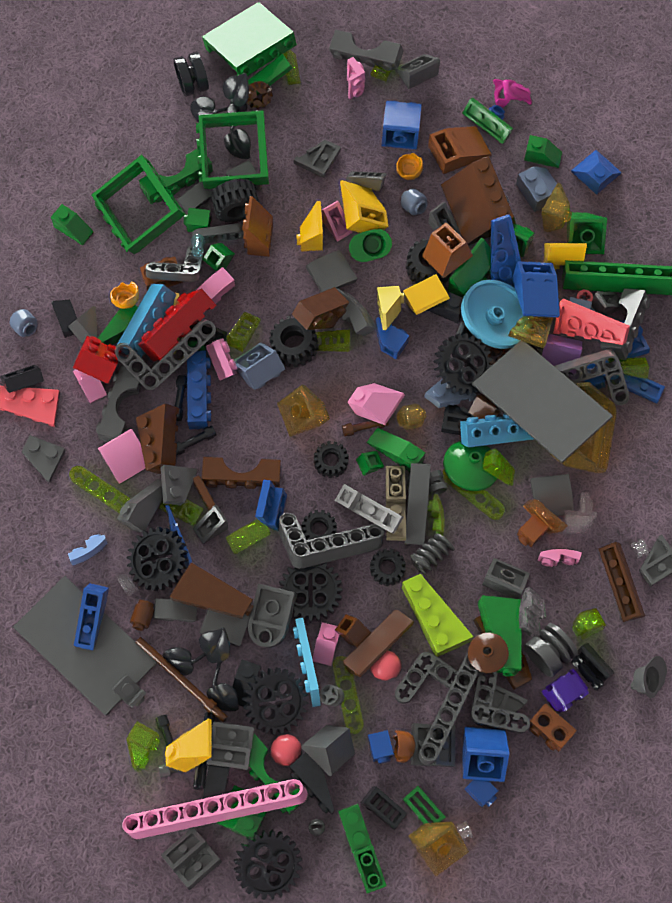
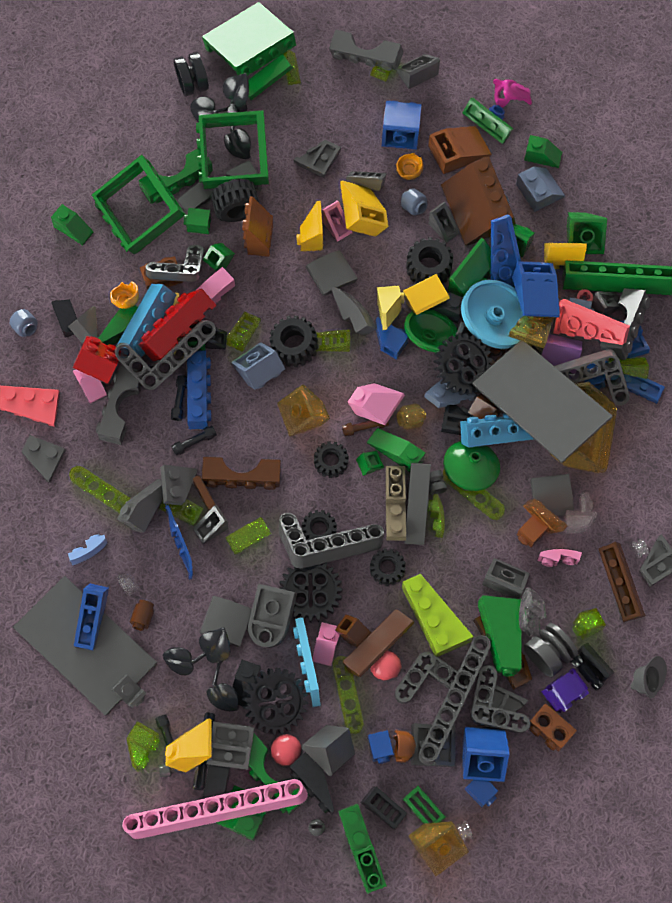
black slope [0,365,44,393] -> none
bright pink slope [98,429,145,484] -> none
black gear [126,527,189,591] -> none
reddish brown wedge [136,403,179,474] -> none
reddish brown bar [136,637,228,723] -> none
dark grey slope [153,599,197,623] -> none
dark grey slope [161,827,222,890] -> none
reddish brown slope [170,562,254,619] -> none
clear light blue pin [191,234,205,257] -> none
dark grey beam [192,224,244,245] -> none
bright pink bracket [206,339,237,380] -> none
black gear [234,829,302,900] -> none
reddish brown gear [247,81,273,110] -> none
blue slope [255,480,287,531] -> none
reddish brown wedge [292,287,349,330] -> none
dark grey wheel [319,685,344,707] -> none
light grey slope [334,484,404,534] -> none
bright pink bracket [347,57,365,99] -> none
green piece [349,229,392,262] -> none
dark grey piece [411,533,455,576] -> none
dark orange slope [423,222,473,278] -> none
reddish brown dish [468,633,509,673] -> none
clear neon green slope [483,449,515,486] -> none
clear yellow slope [542,183,572,233] -> none
blue slope [571,150,622,195] -> none
none -> green dish [404,309,458,353]

